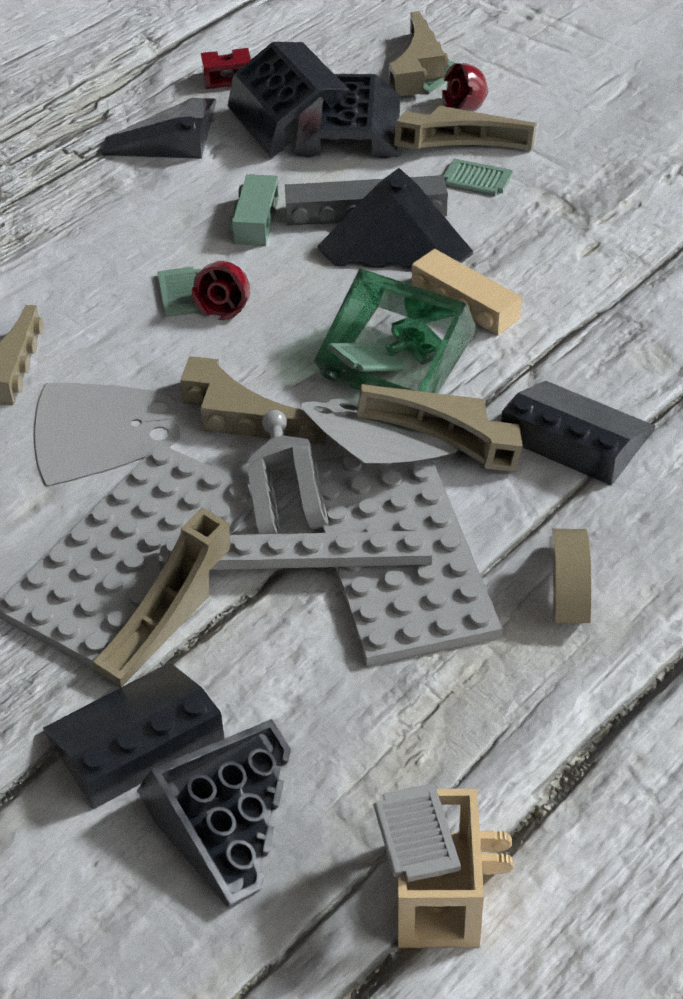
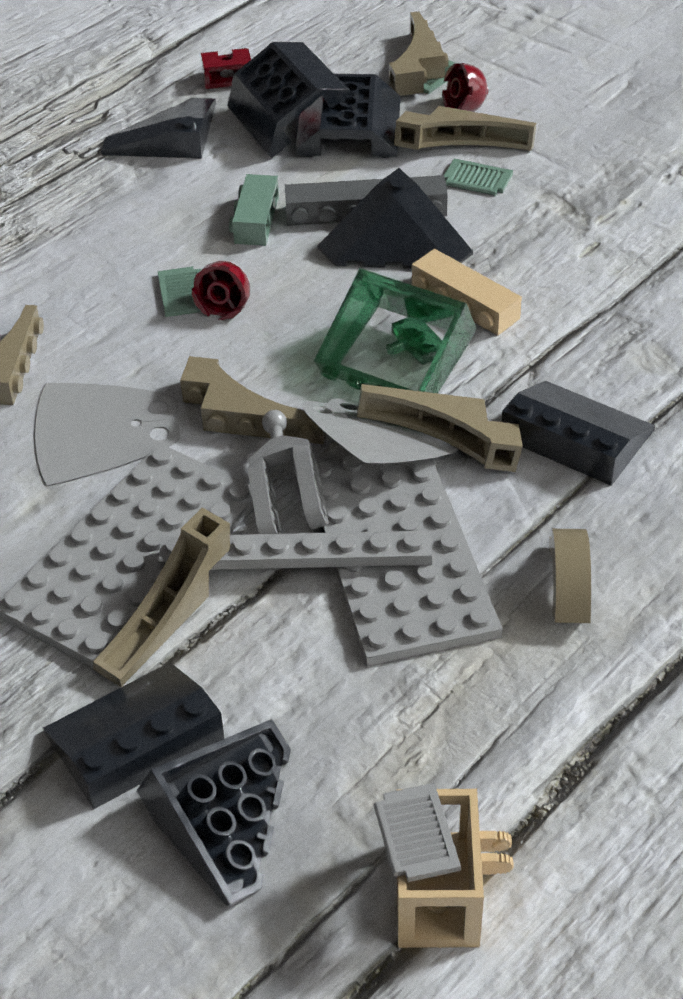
sand green window [327,343,404,372] -> none

